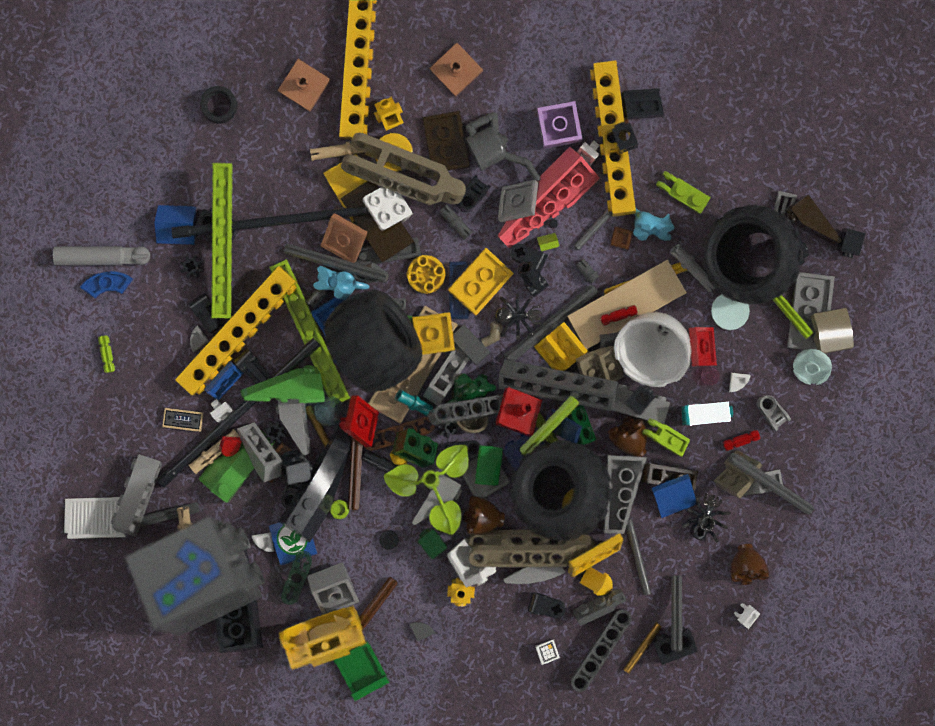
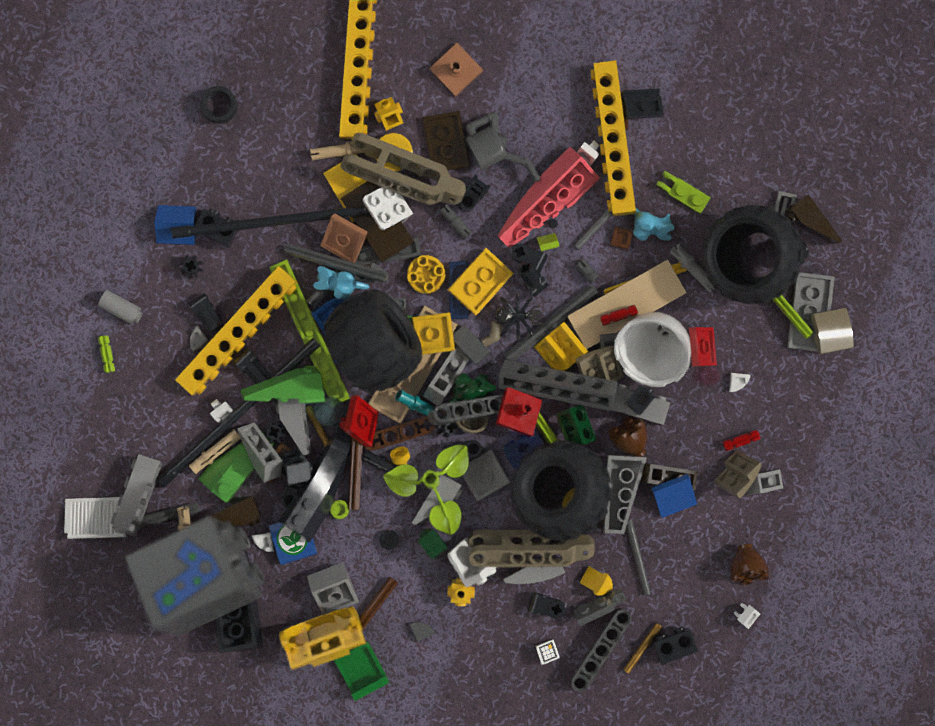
light grey piece [53,246,150,266] -> none
blue tile [80,271,133,299] -> none
tile [162,408,204,432] -> none
blue tile [204,361,243,401] -> none
lime tile [212,163,233,318] -> none
red tile [219,436,242,457] -> none
nougat tile [278,59,330,112] -> none
clear green beam [281,551,312,605] -> none
dark green brick [392,428,438,468] -> none
reddish brown piece [463,496,505,535] -> none
green slope [475,445,503,486] -> none
light grey tile [498,180,538,222] -> none
lime axle [520,396,579,456] -> none
lavender brick [537,101,582,149] -> none
dark blue tile [545,409,582,443] -> none
yellow tile [568,533,623,577] -> none
black brick [612,122,638,154] -> none
lime hinge [643,418,690,457] -> none
dark grey axle [671,576,682,651] -> none
slope [681,402,733,426] -> none
animal [682,493,731,543] -> none
light aqua tile [711,294,750,330] -> none
dark grey axle [728,453,814,515] -> none
light grey piece [757,395,791,431] -> none
light aqua tile [793,349,832,385] -> none
black brick [837,228,866,258] -> none
none -> light grey brick [98,290,143,325]
none -> dark brown slope [199,496,263,527]

